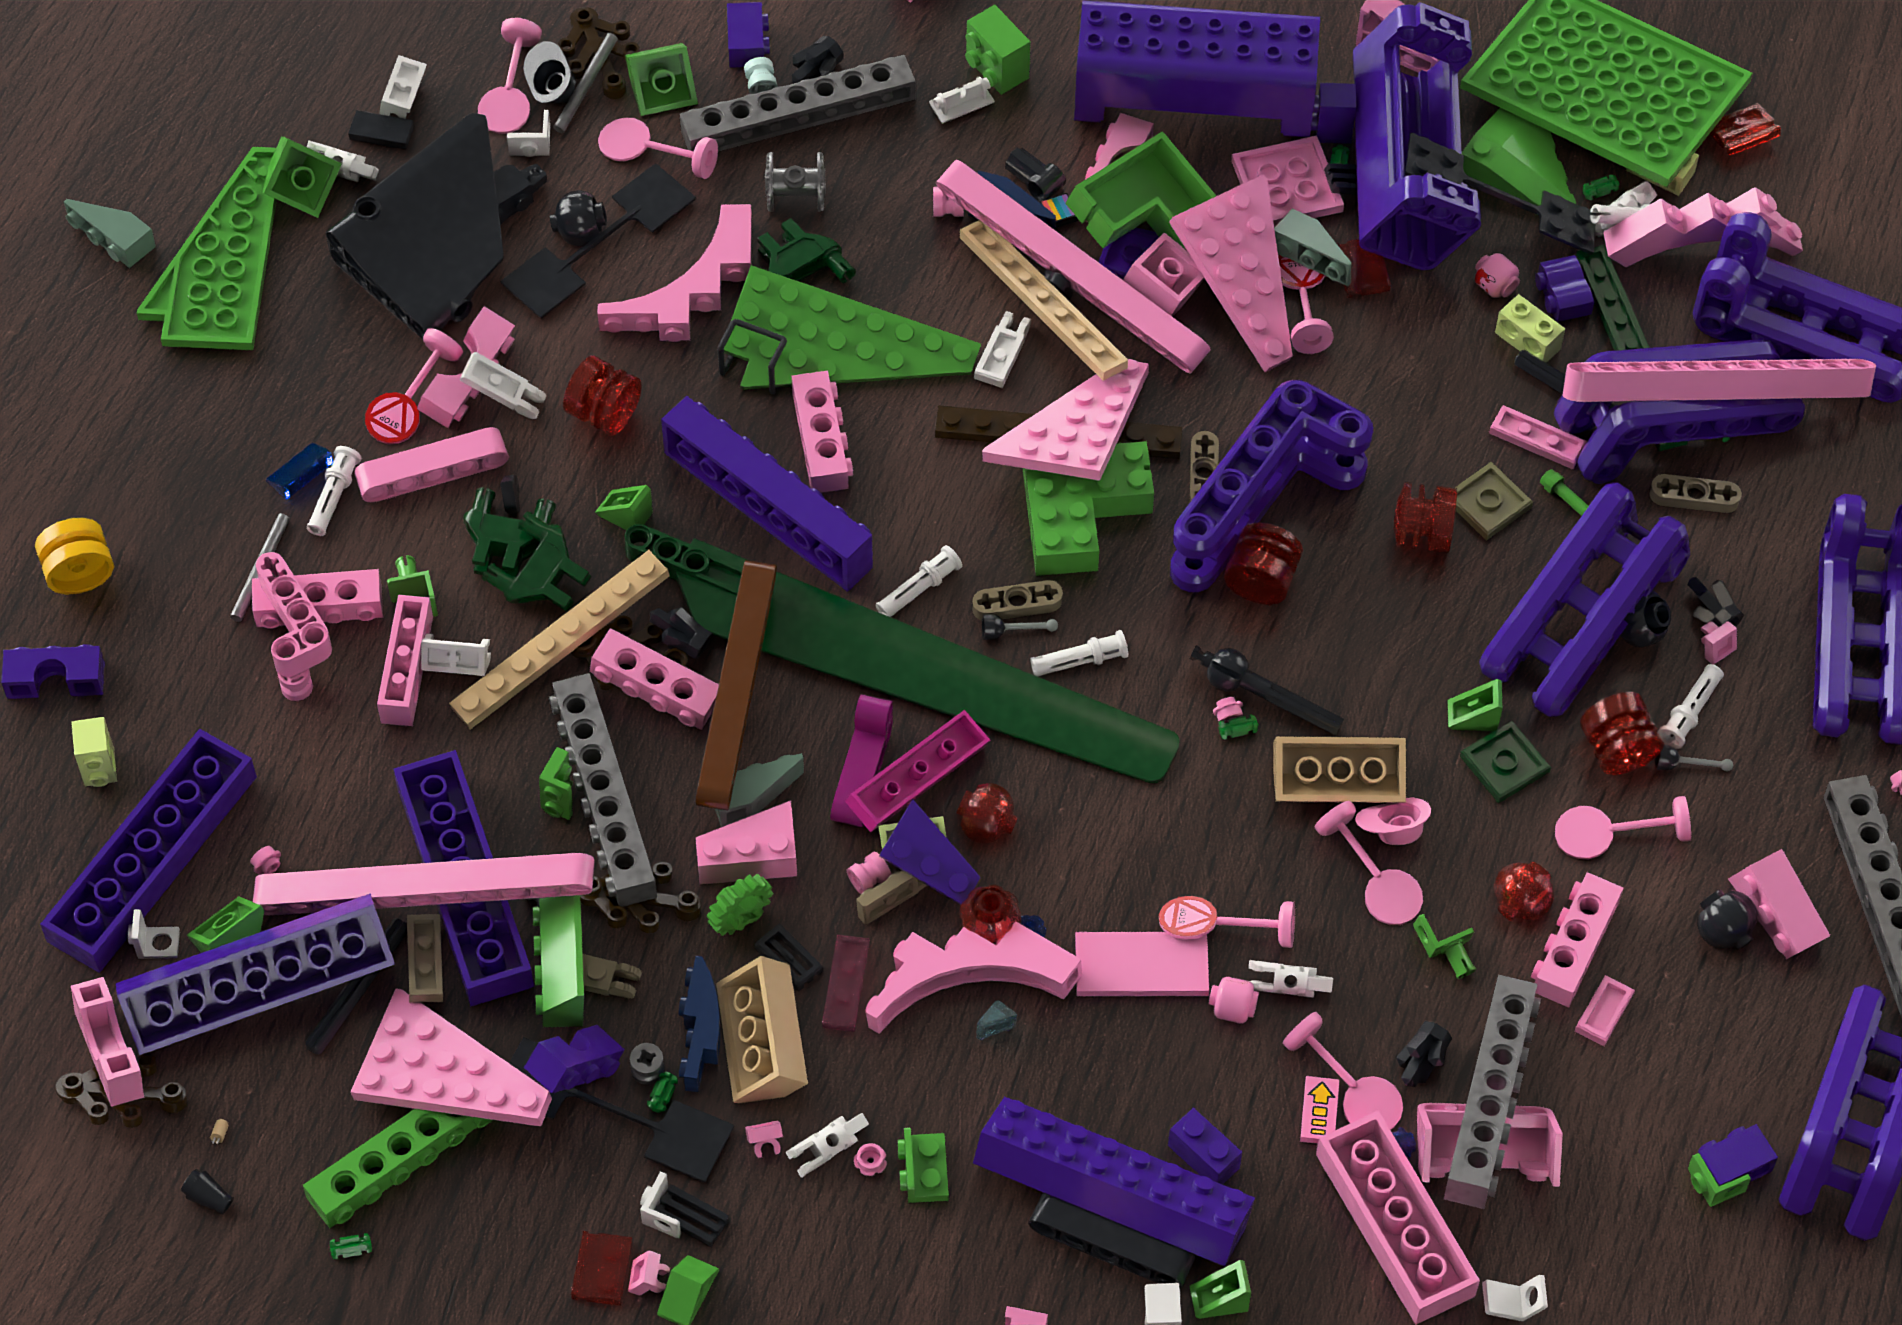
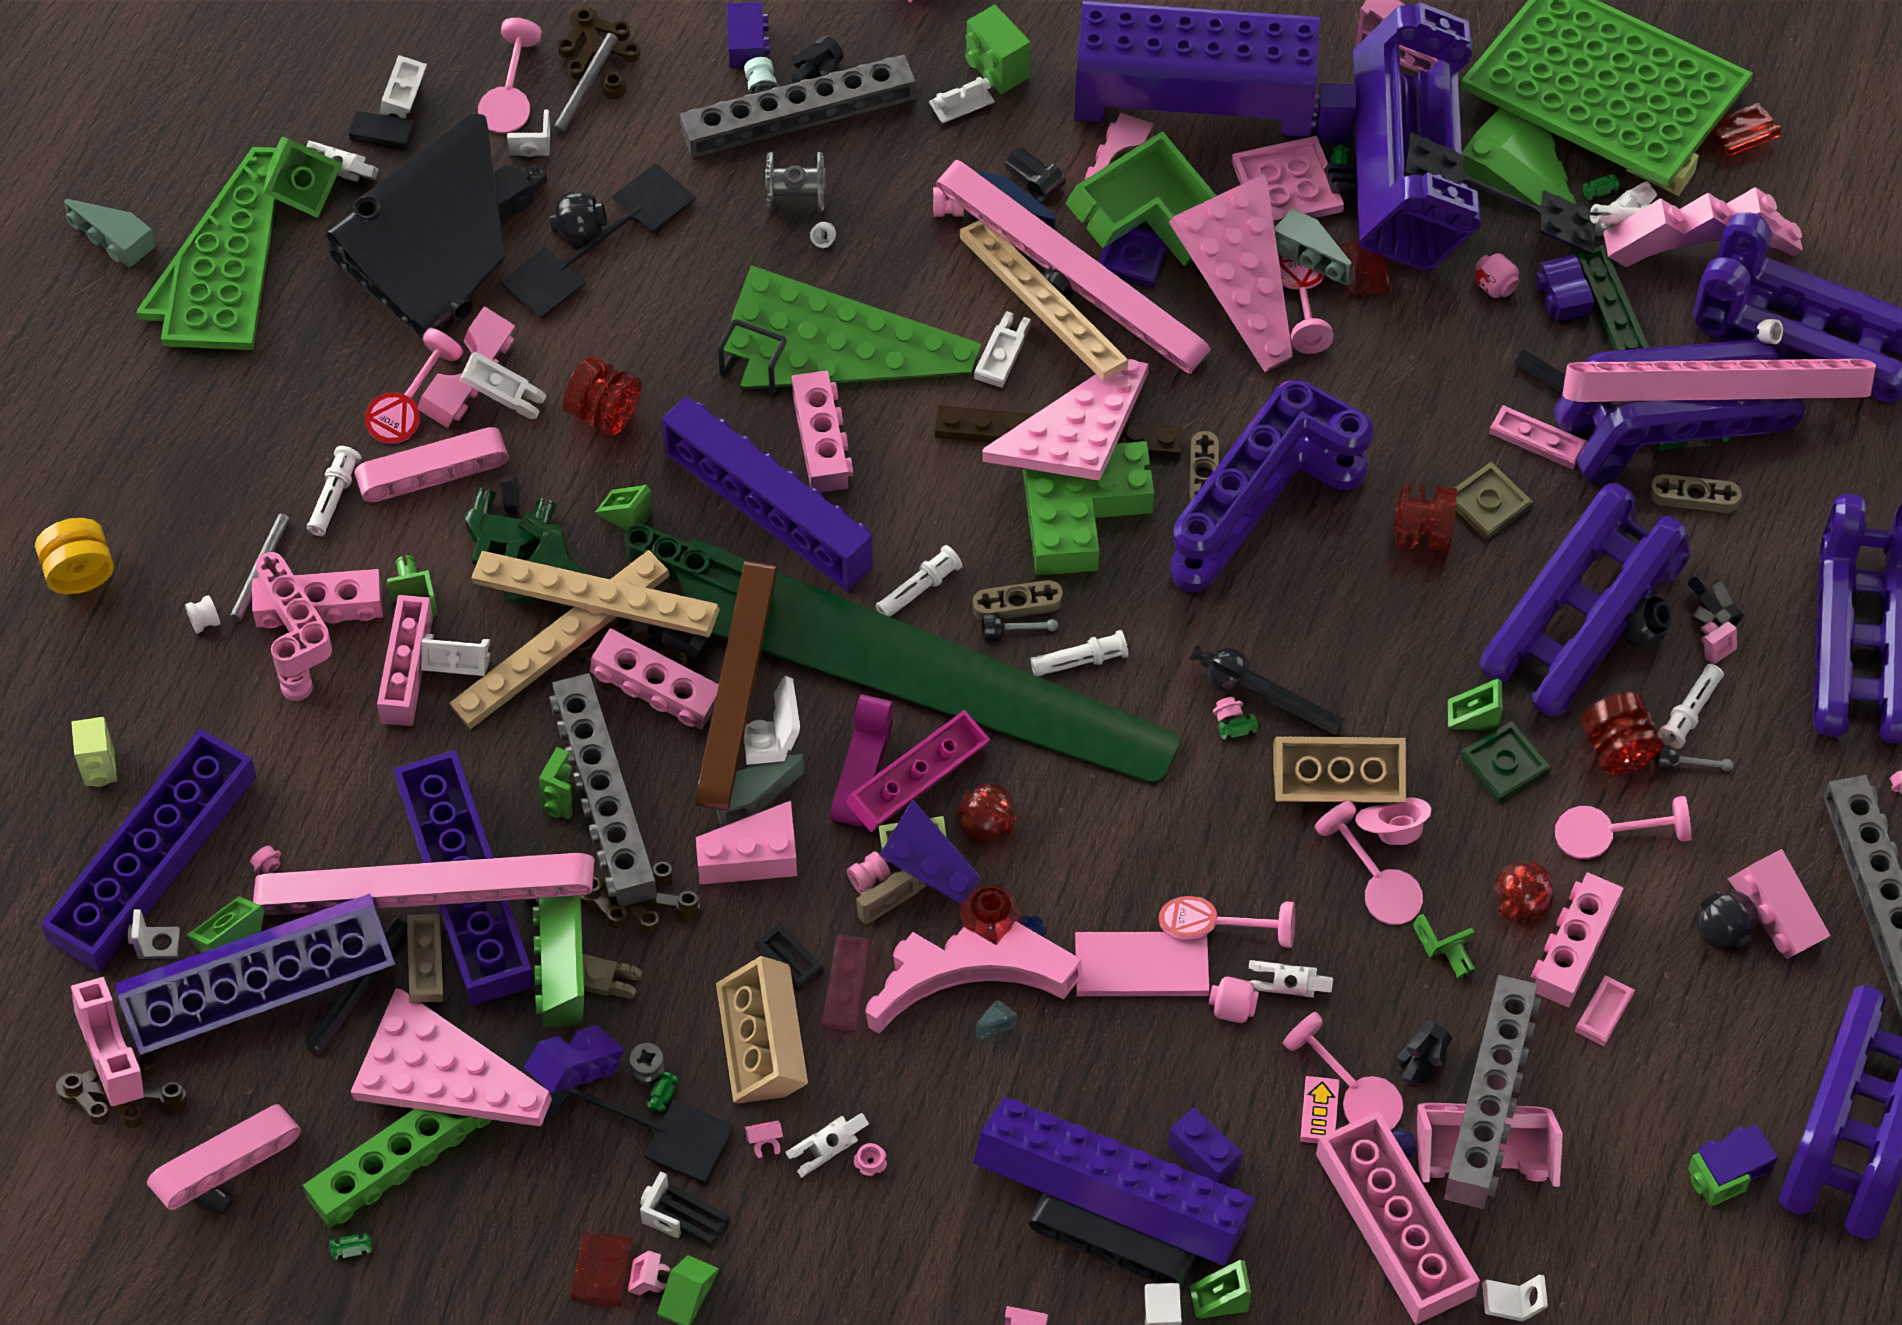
dark purple arch [1,644,105,699] -> none
tan piece [210,1119,229,1144] -> none
clear blue slope [266,442,333,500] -> none
piece [523,42,576,104] -> none
bright pink piece [598,118,718,179] -> none
bright pink arch [598,204,752,342] -> none
bright green slope [625,43,698,116] -> none
dark blue slope [679,956,721,1093] -> none
bright green gear [706,874,774,936] -> none
dark green connector [757,218,856,283] -> none
bright green bracket [898,1128,949,1203] -> none
tile [1040,193,1078,228] -> none
bright pink slope [1123,233,1205,317] -> none
clear red wheel [1224,522,1303,605] -> none
yellowish green brick [1495,294,1565,363] -> none
bright green bar [1540,469,1588,516] -> none
none -> bright pink beam [147,1104,301,1210]
none -> white wheel [185,595,221,634]
none -> tan plate [471,551,720,637]
none -> white plate [744,676,800,765]
none -> white hinge [810,222,836,248]
none -> white hinge [1757,319,1783,344]

